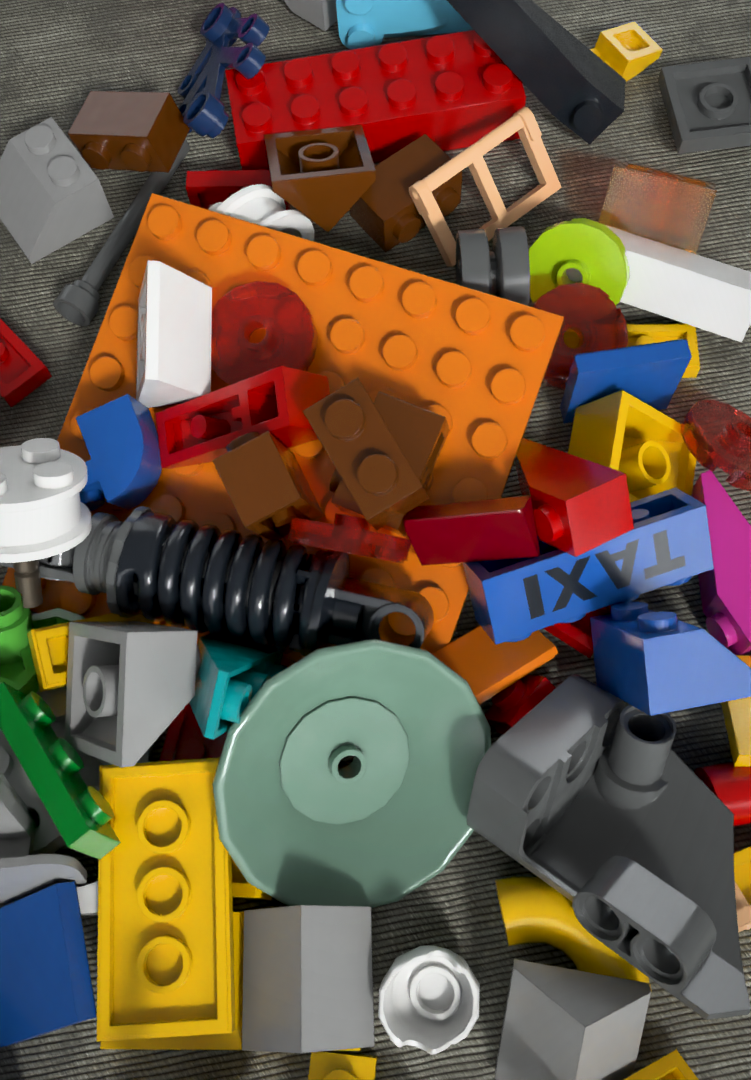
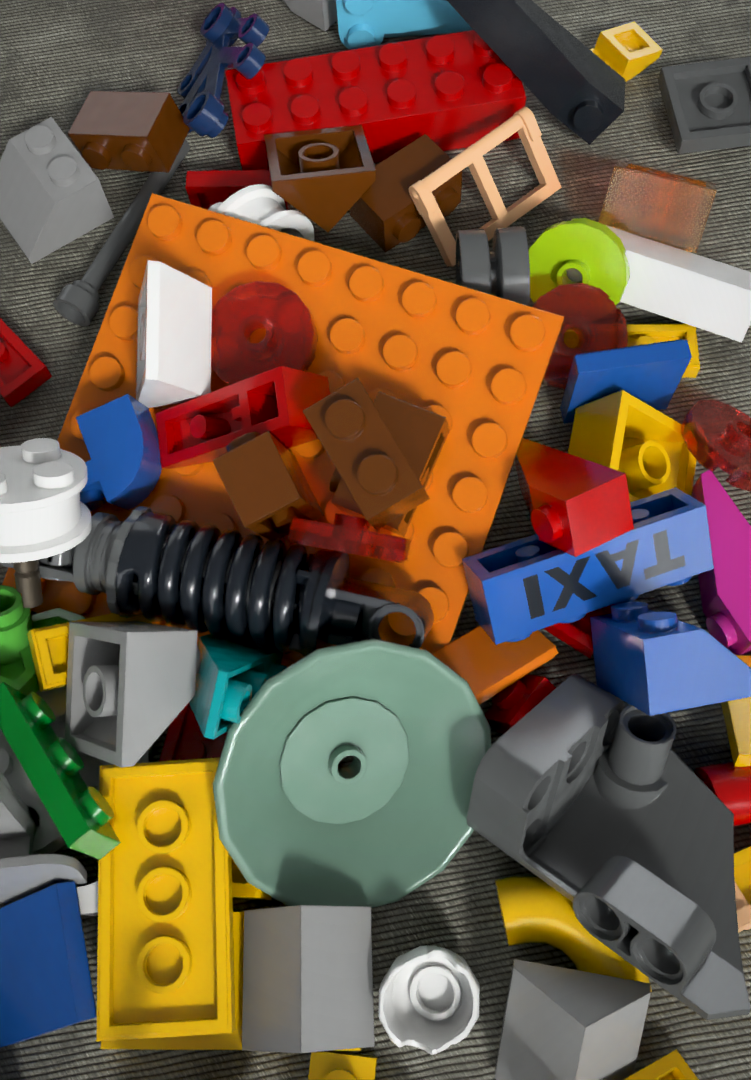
dark red slope [403,495,540,566] -> none

